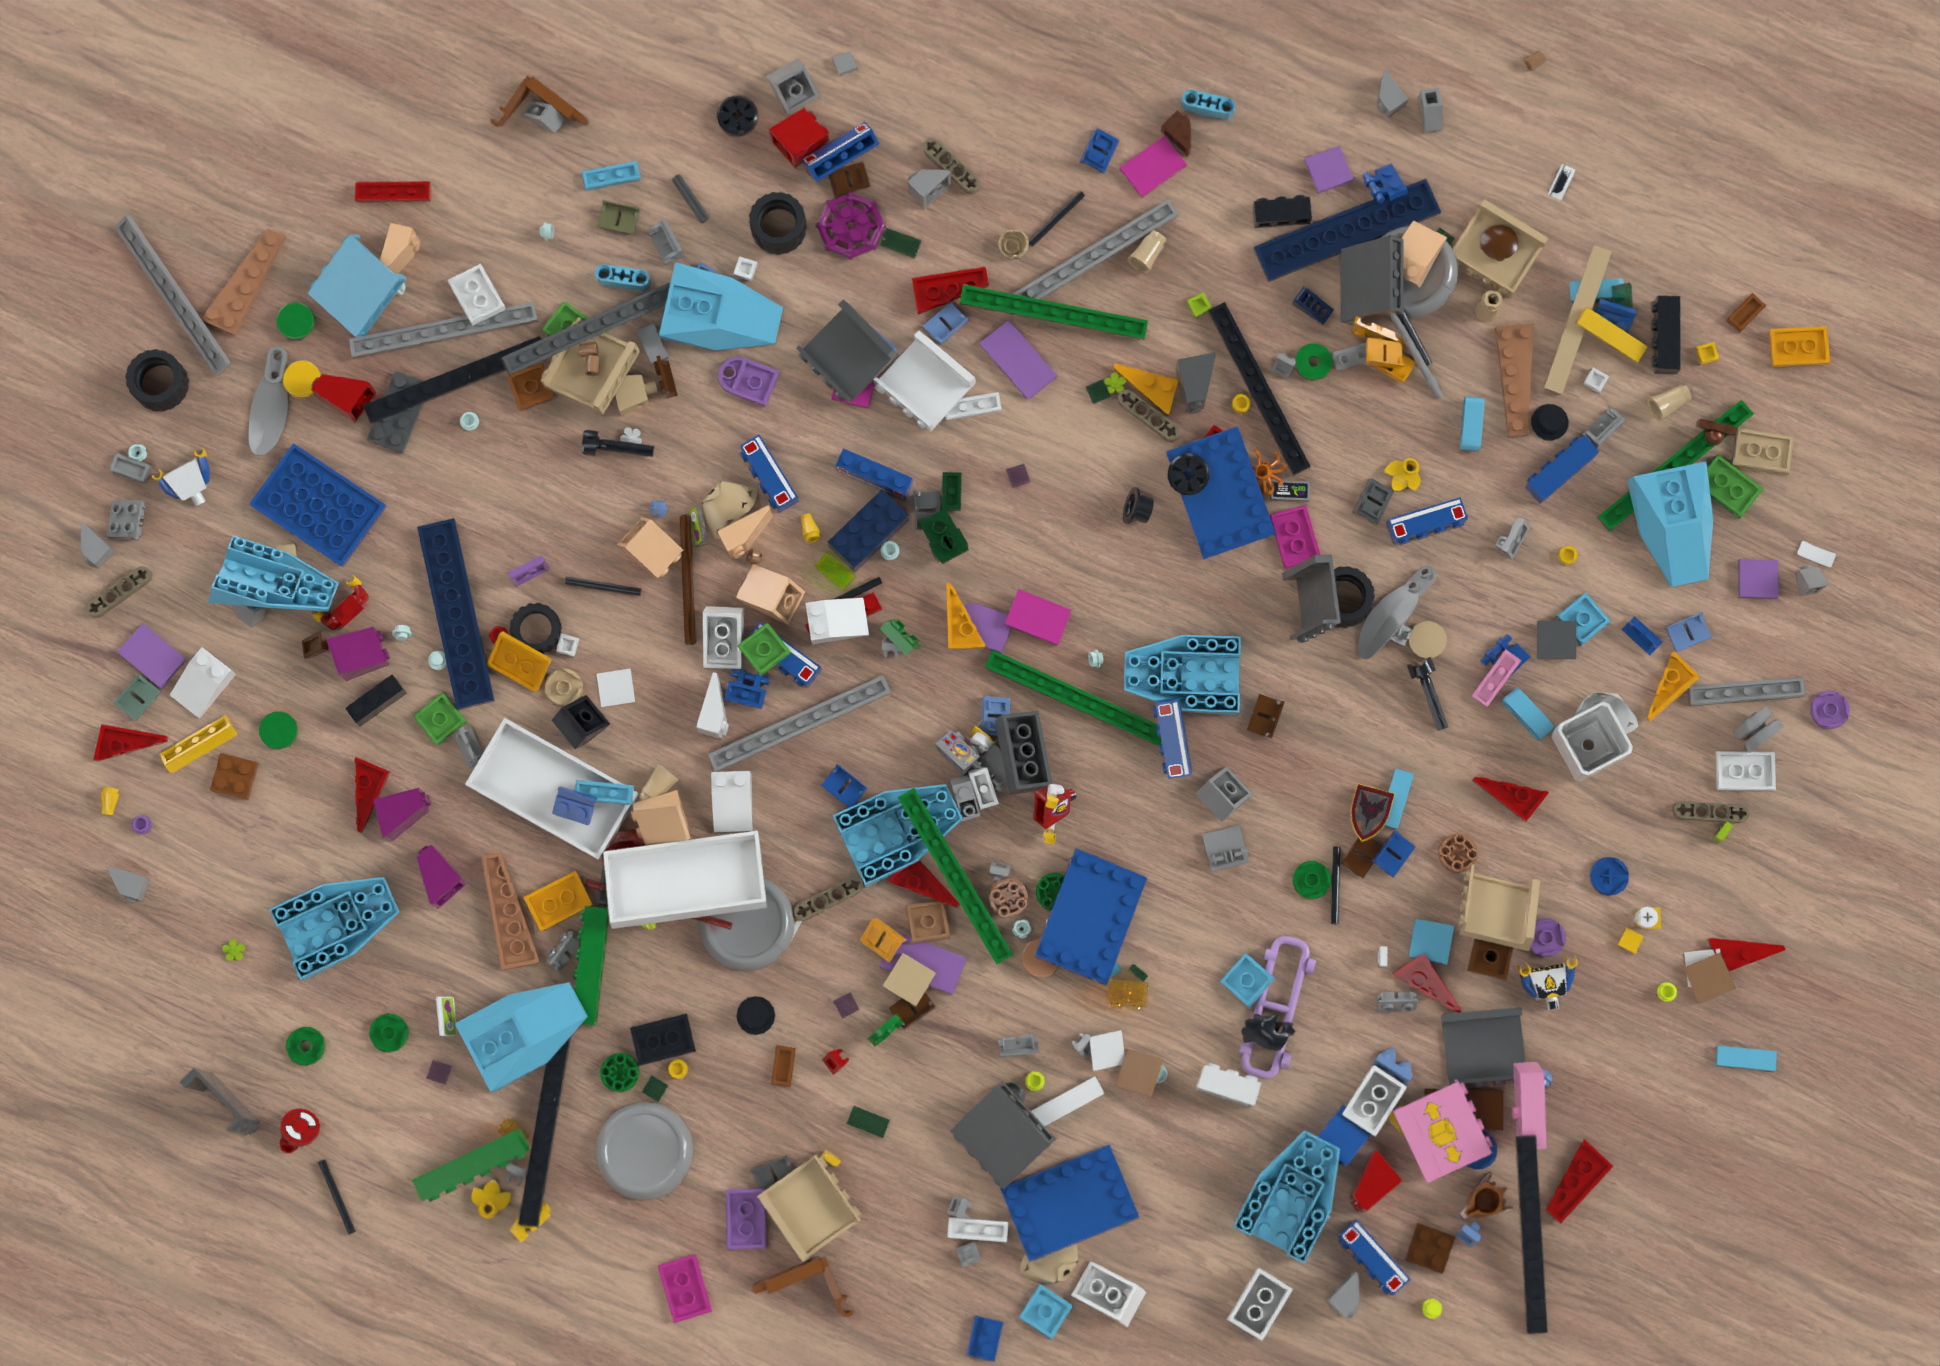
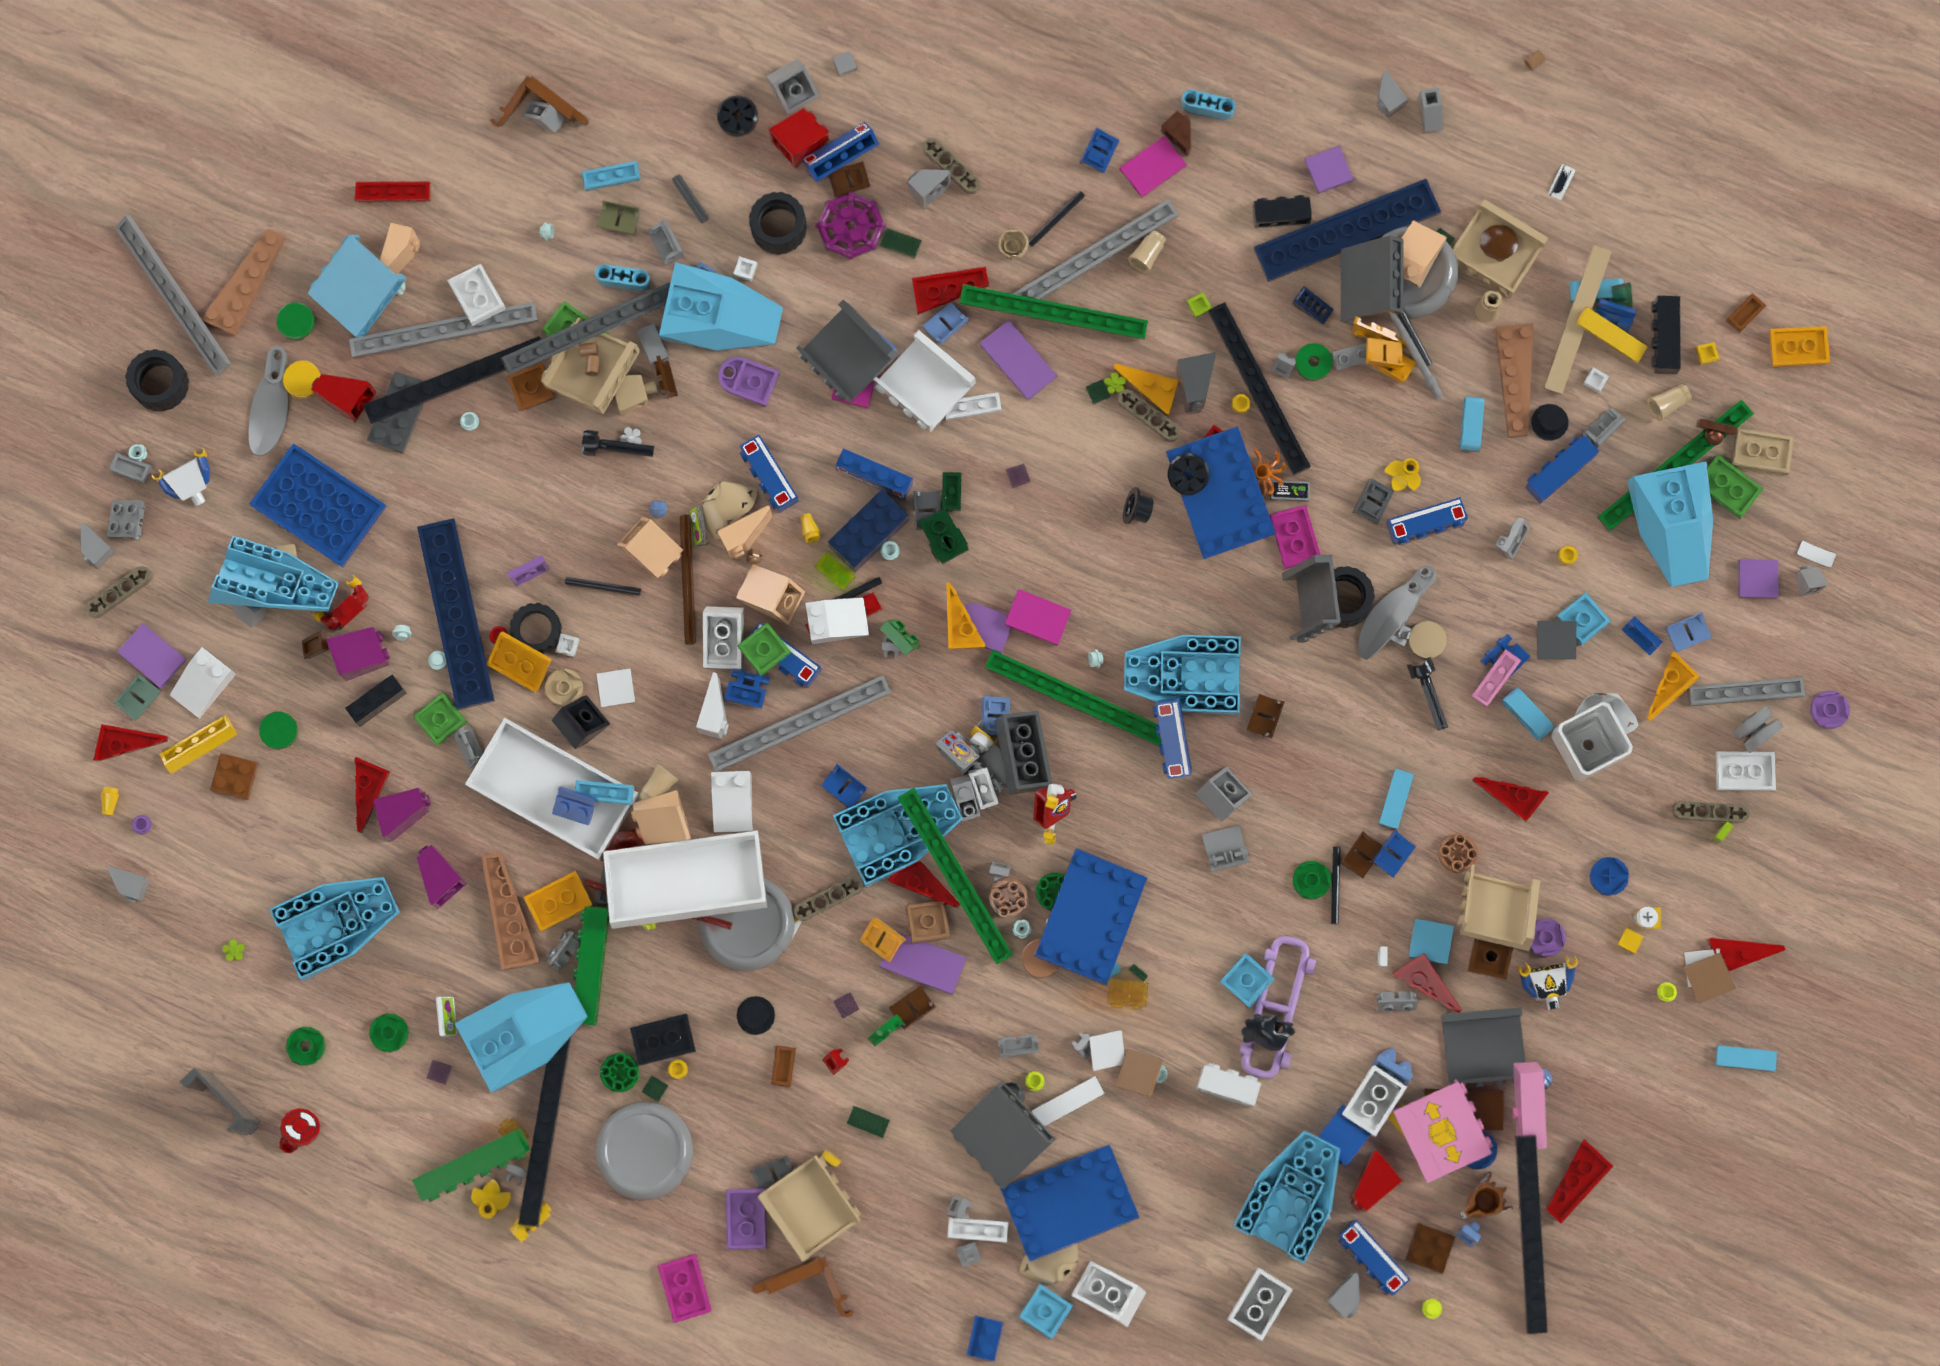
black bar [318,1160,356,1235] -> none
tan tile [883,953,936,1007] -> none
shield [1351,783,1395,842] -> none
blue plate [1363,163,1408,203] -> none

